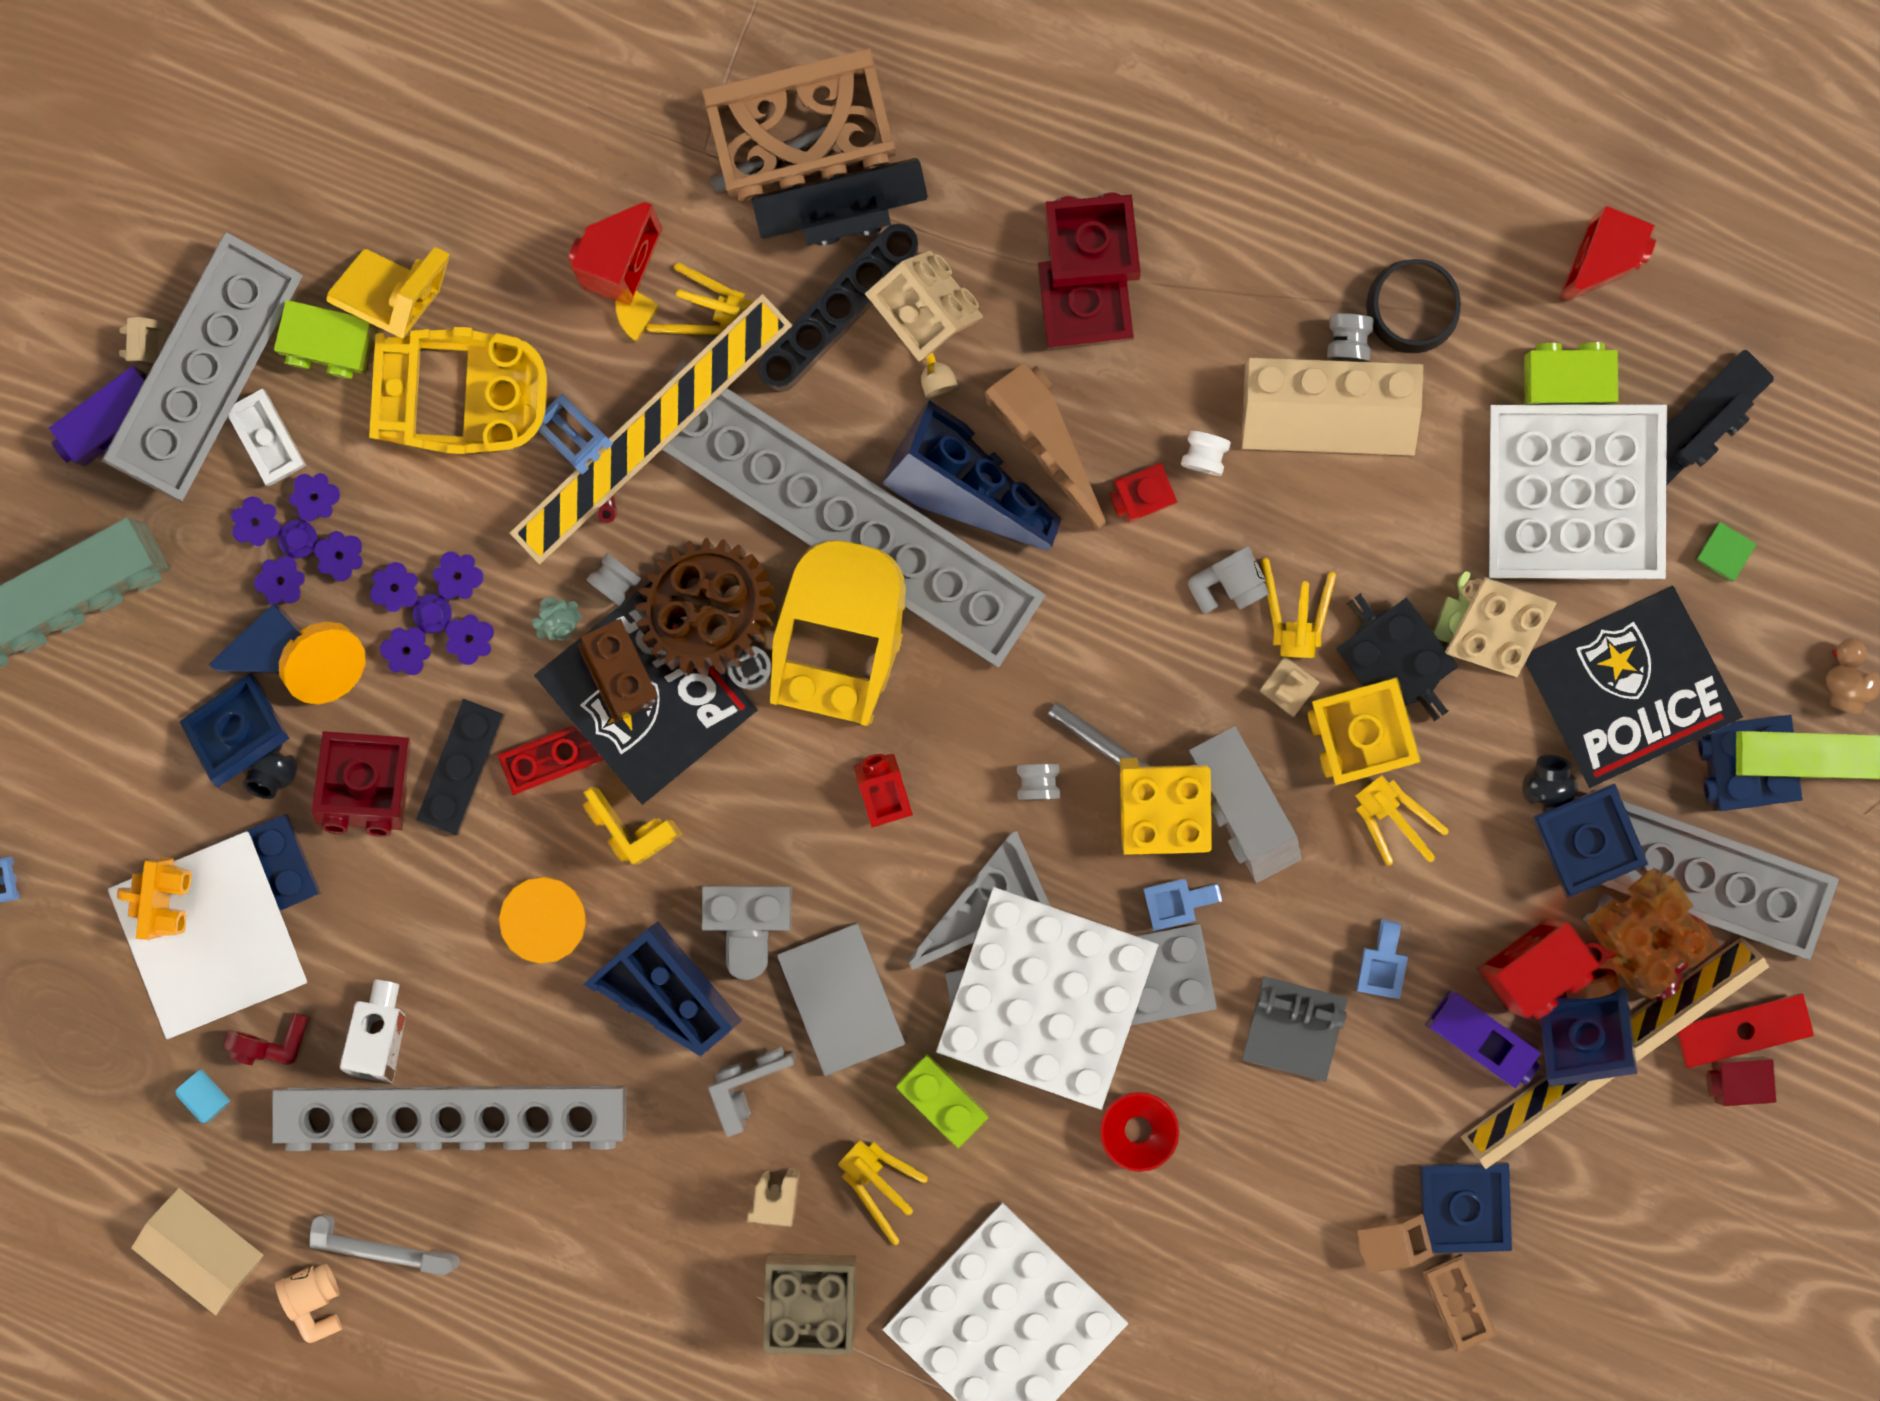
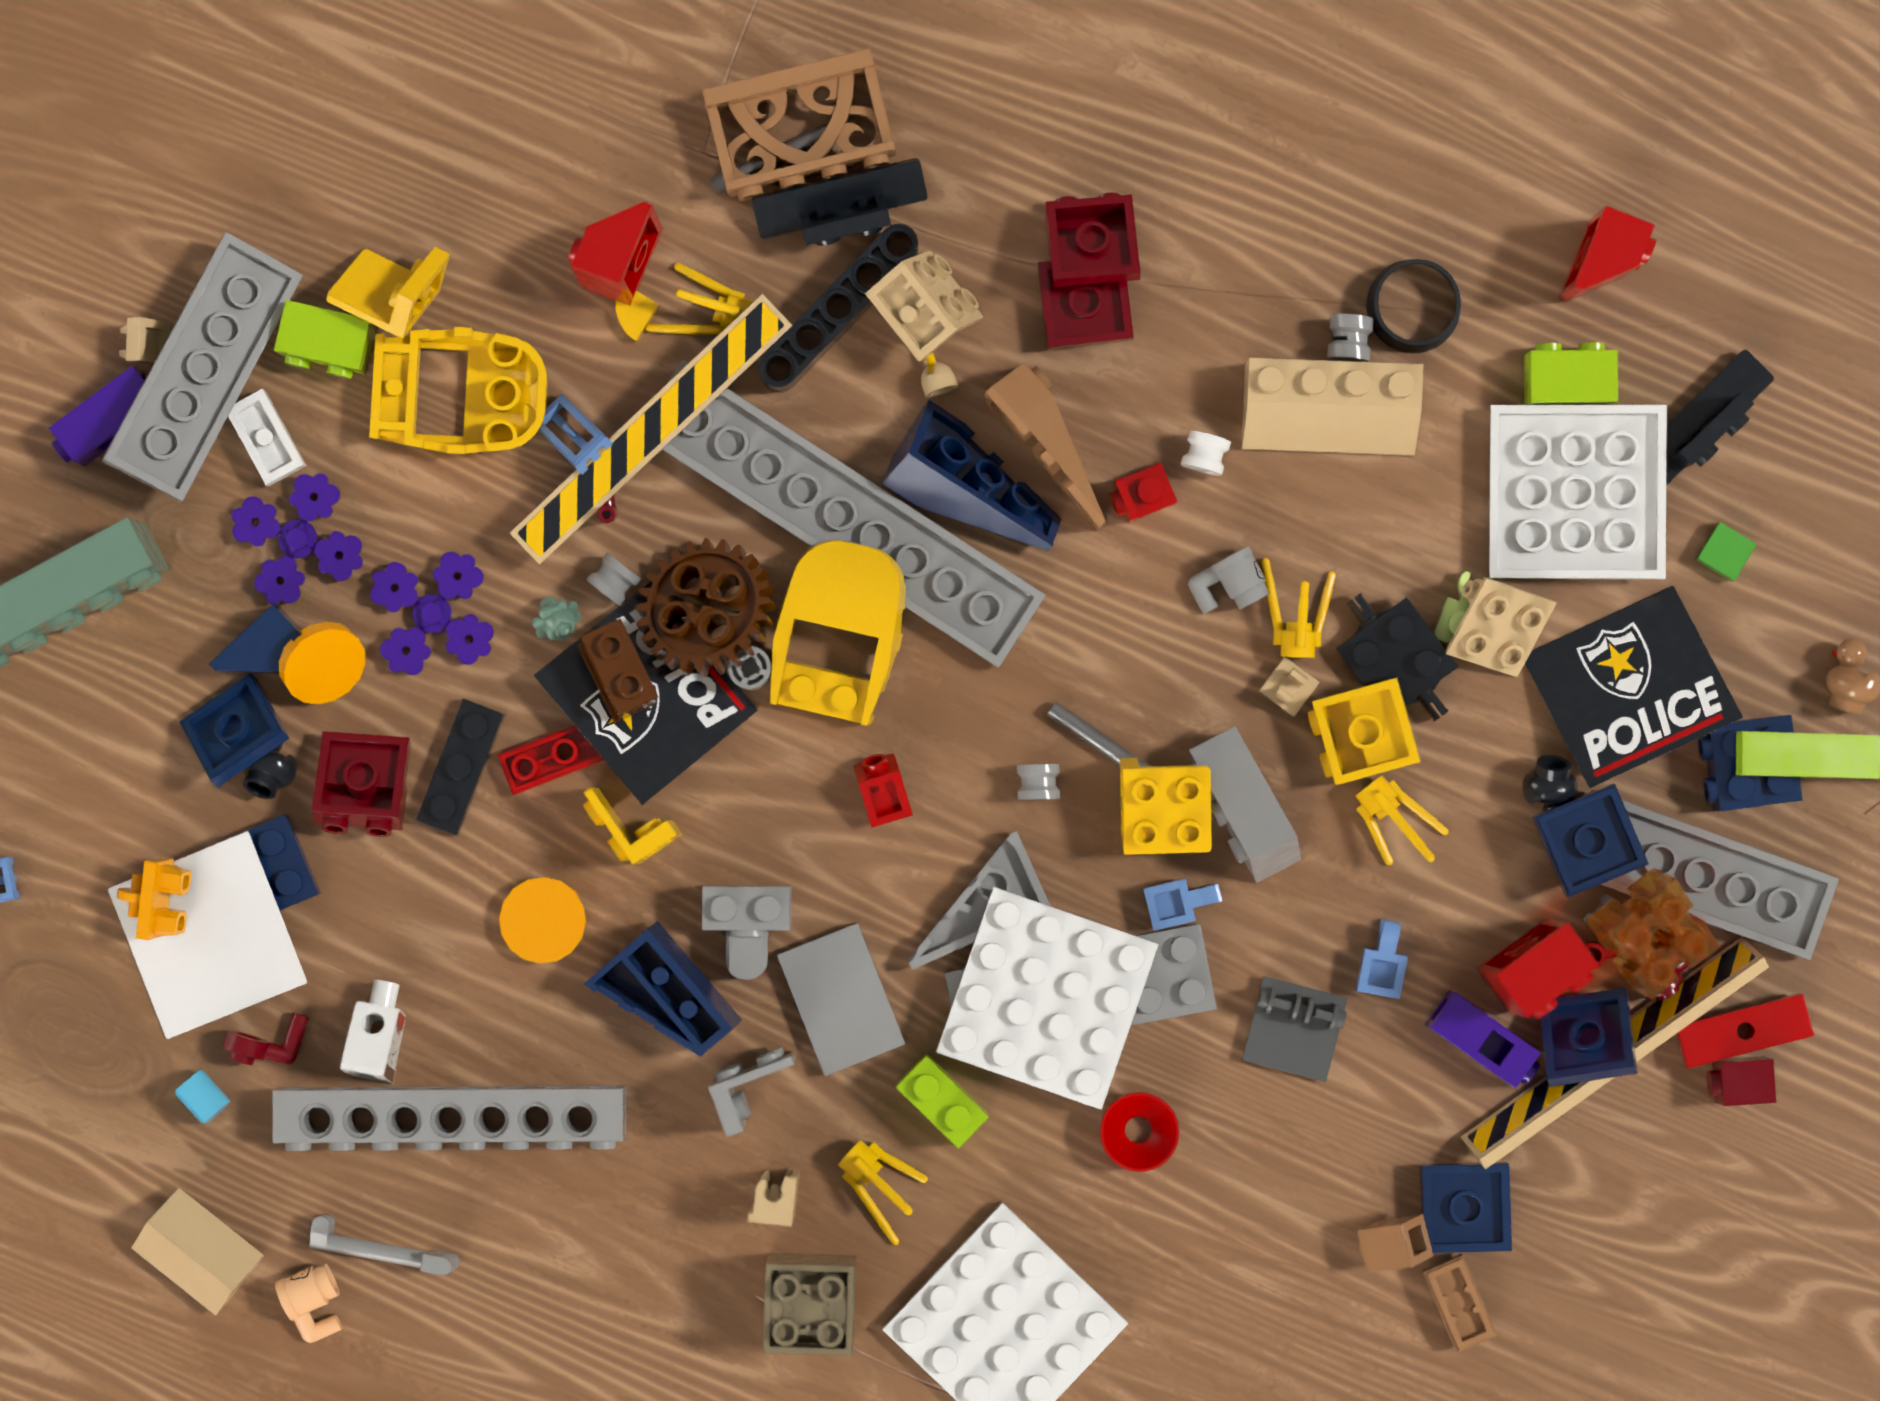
reddish brown tile [1566,968,1619,999] -> none

